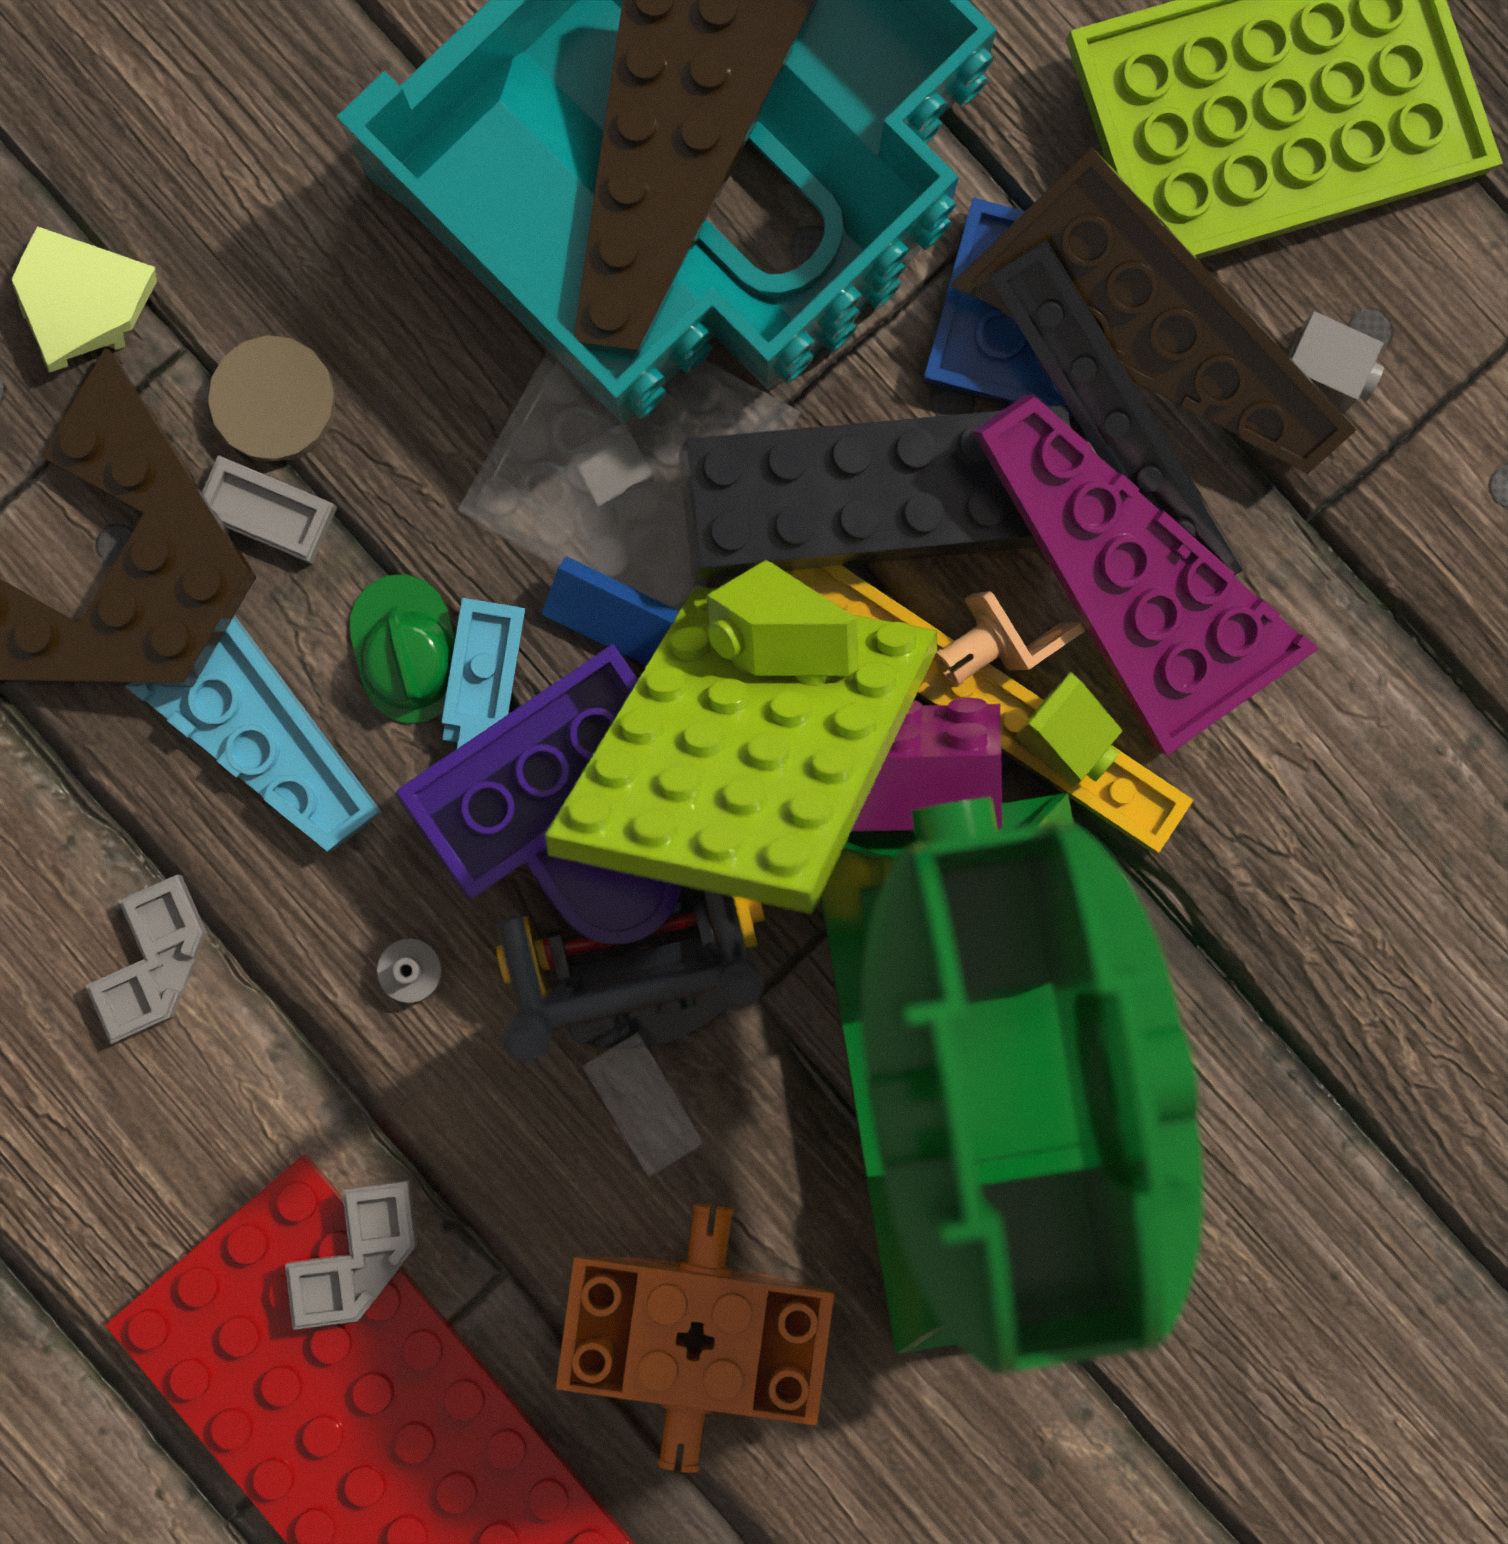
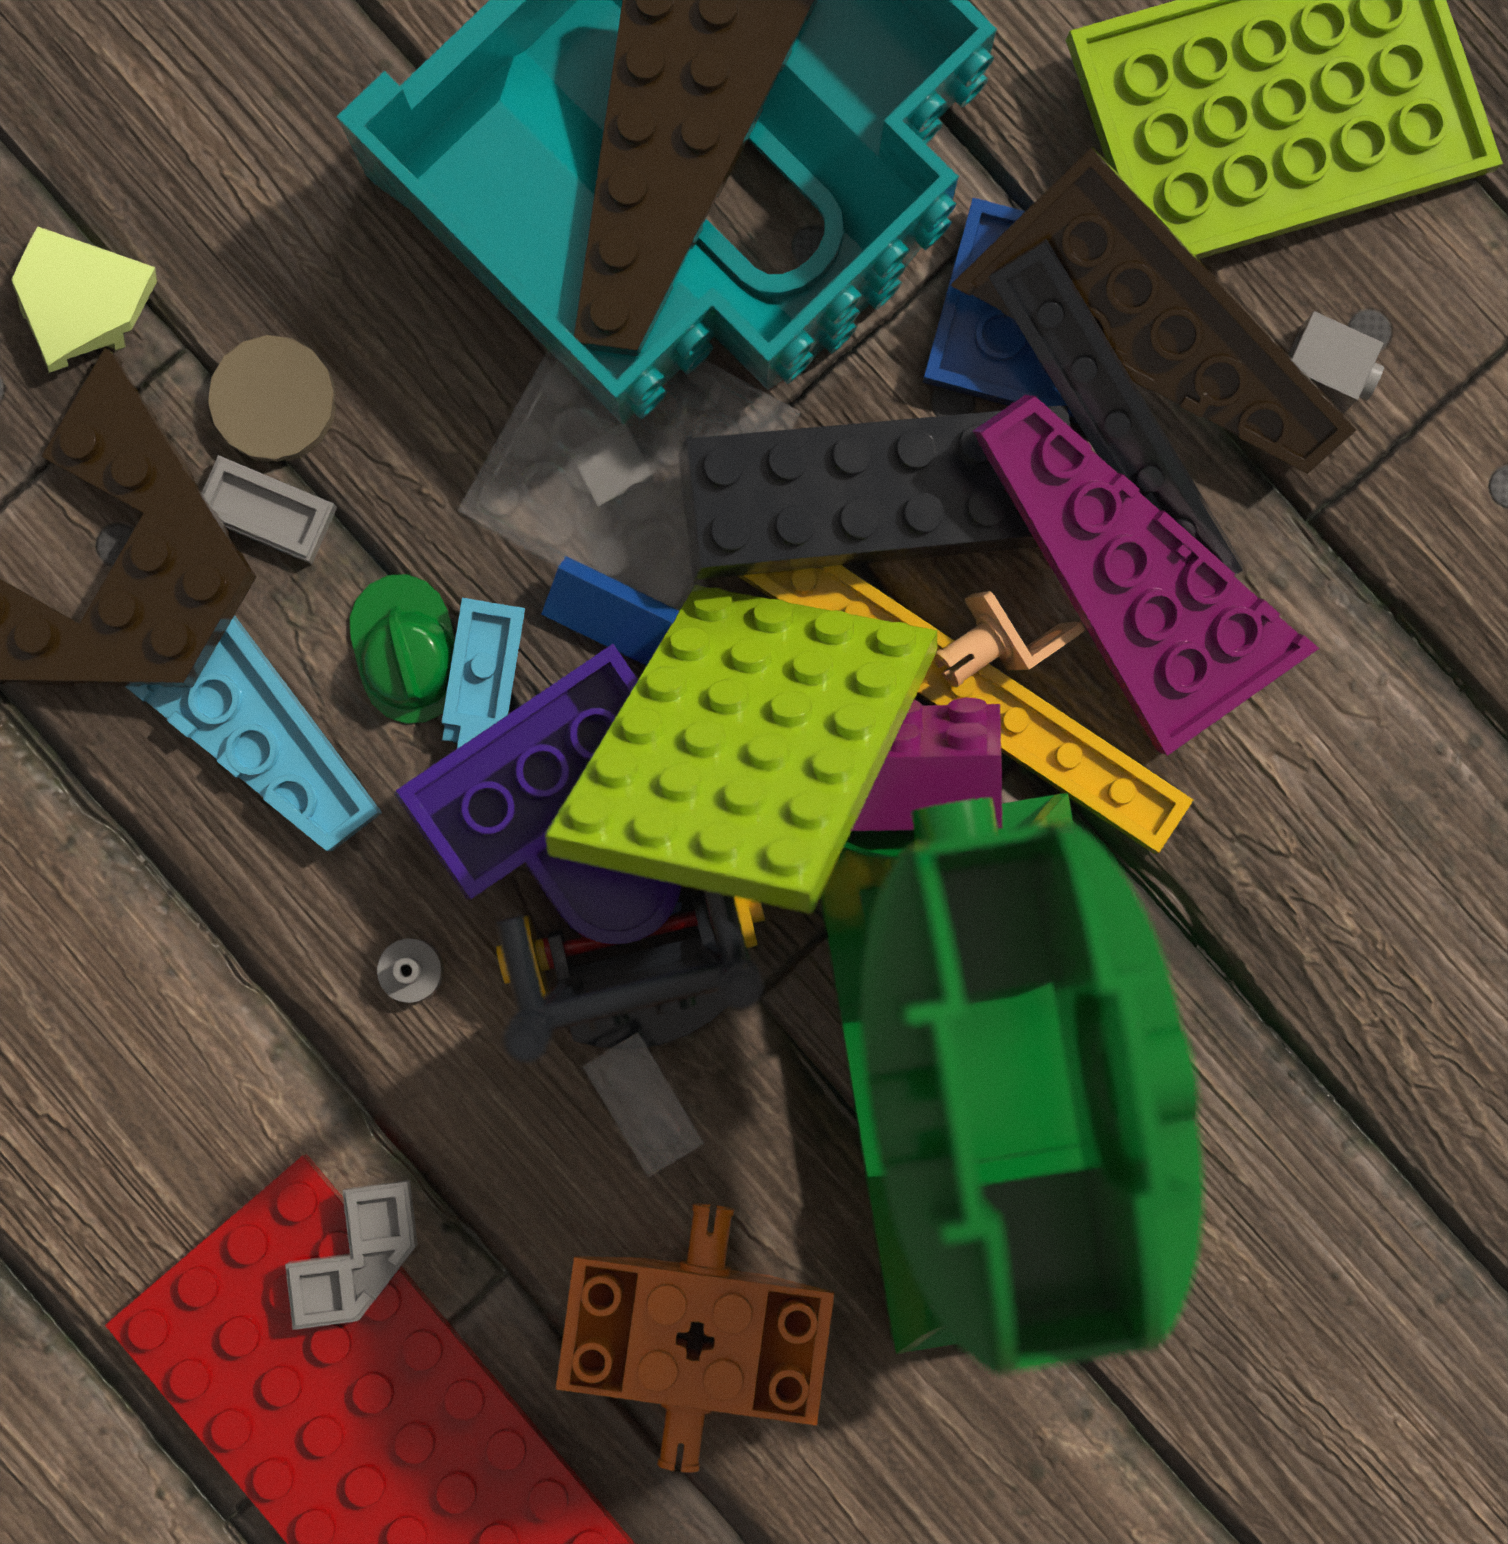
light grey tile [85,875,207,1044] -> none
lime slope [707,560,858,676] -> none
lime slope [1013,673,1122,787] -> none

